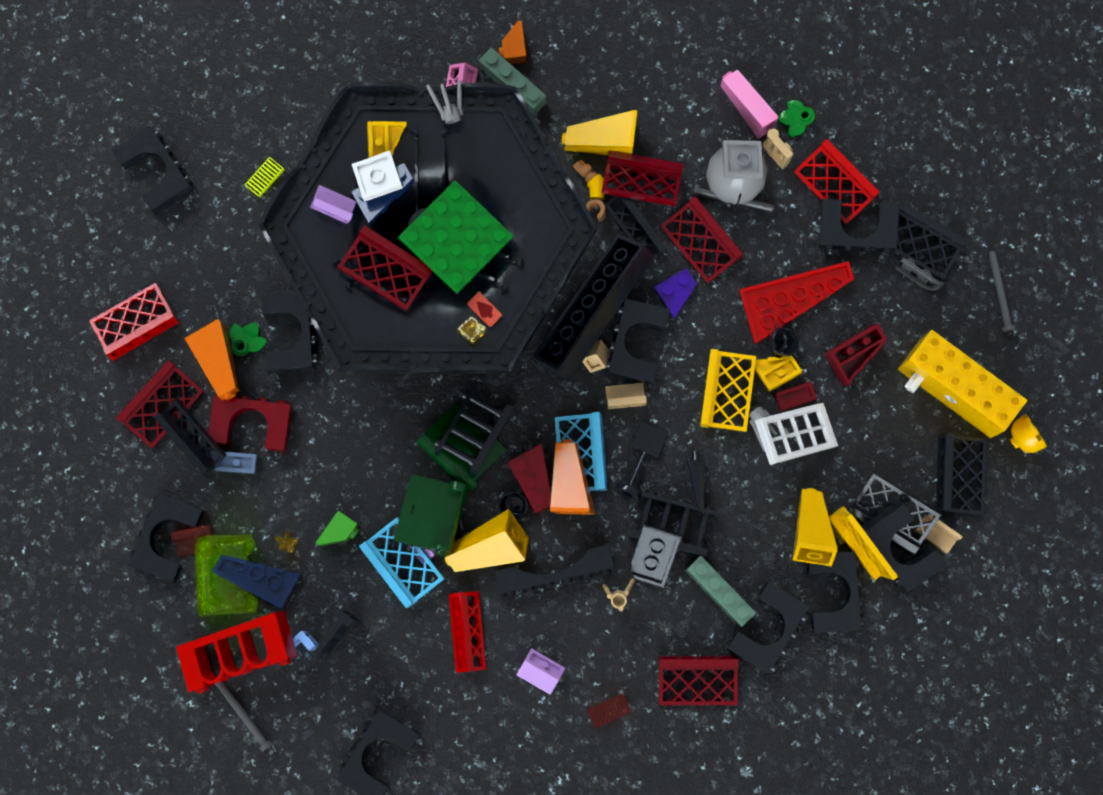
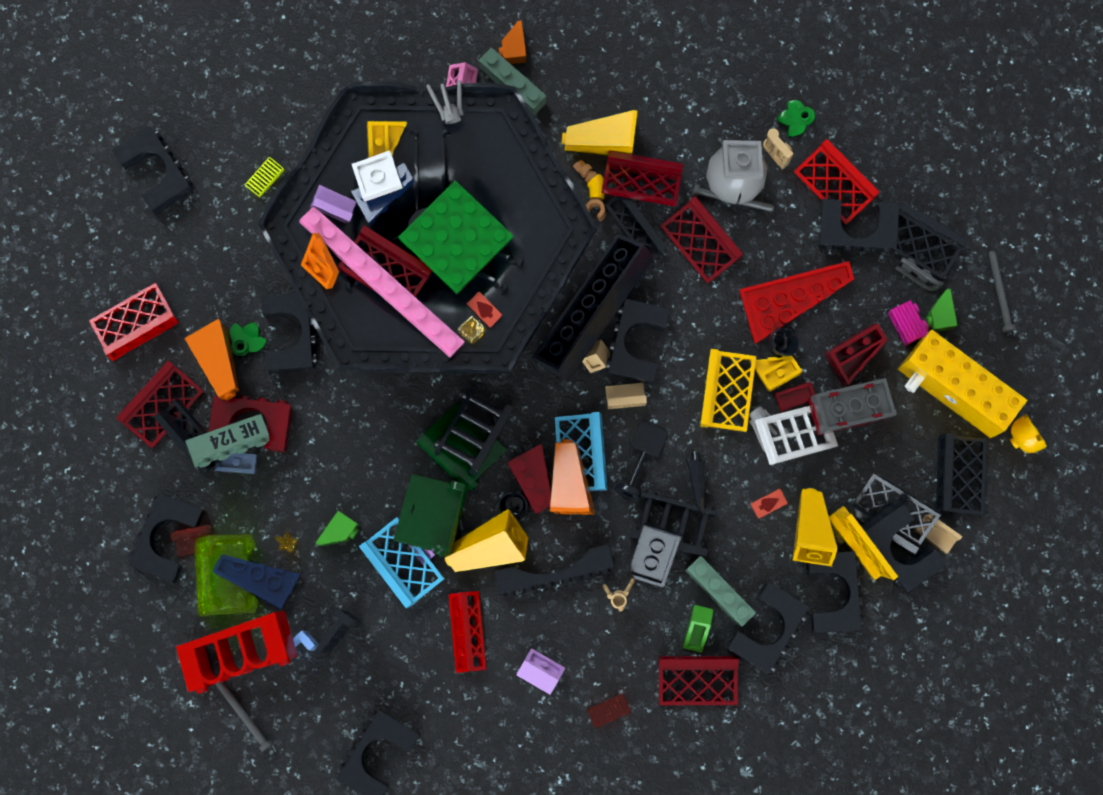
dark purple wing [654,268,697,319] -> none
bright pink slope [720,70,779,139] -> none
none -> sand green brick [185,414,269,467]
none -> bright pink plate [299,206,465,358]
none -> orange wing [301,232,339,289]
none -> bright green slope [683,605,713,653]
none -> clear red sticker [751,489,788,518]
none -> dark grey piece [808,378,897,436]
none -> dark pink brick [888,300,929,346]
none -> bright green slope [926,289,957,332]

